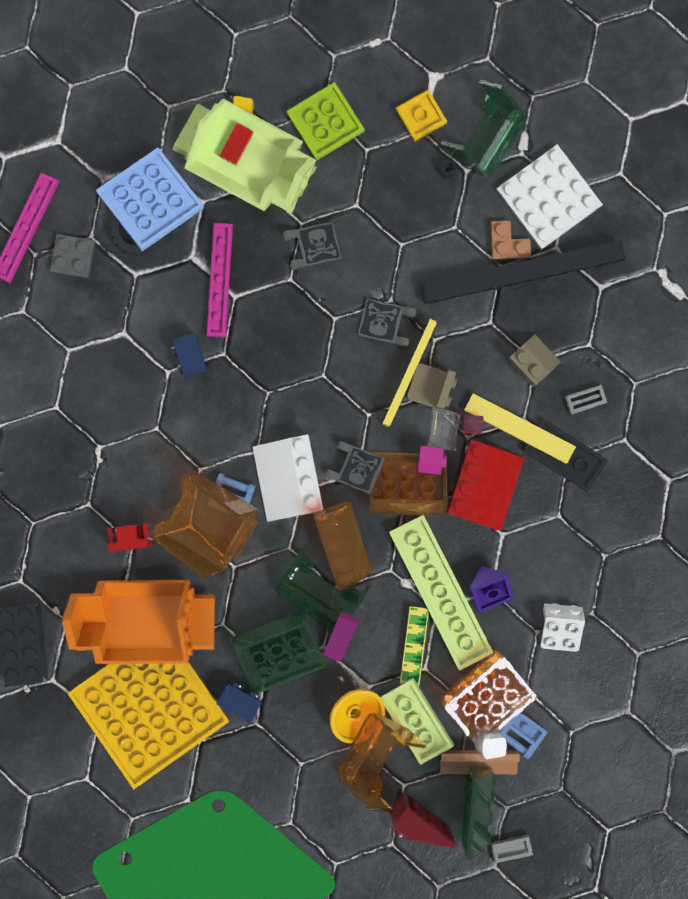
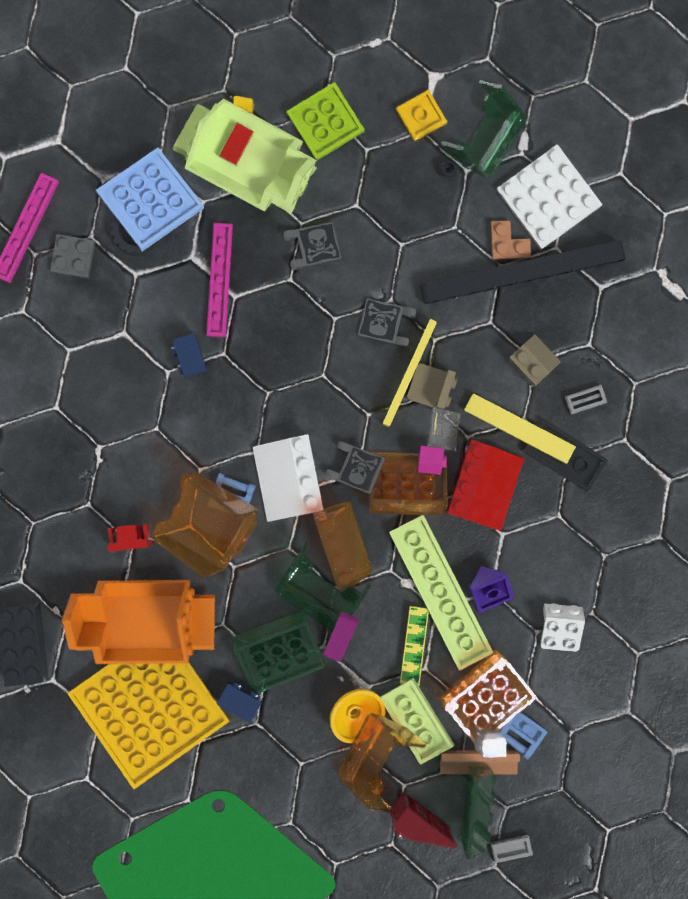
clear pink tile [462,415,484,434] -> none

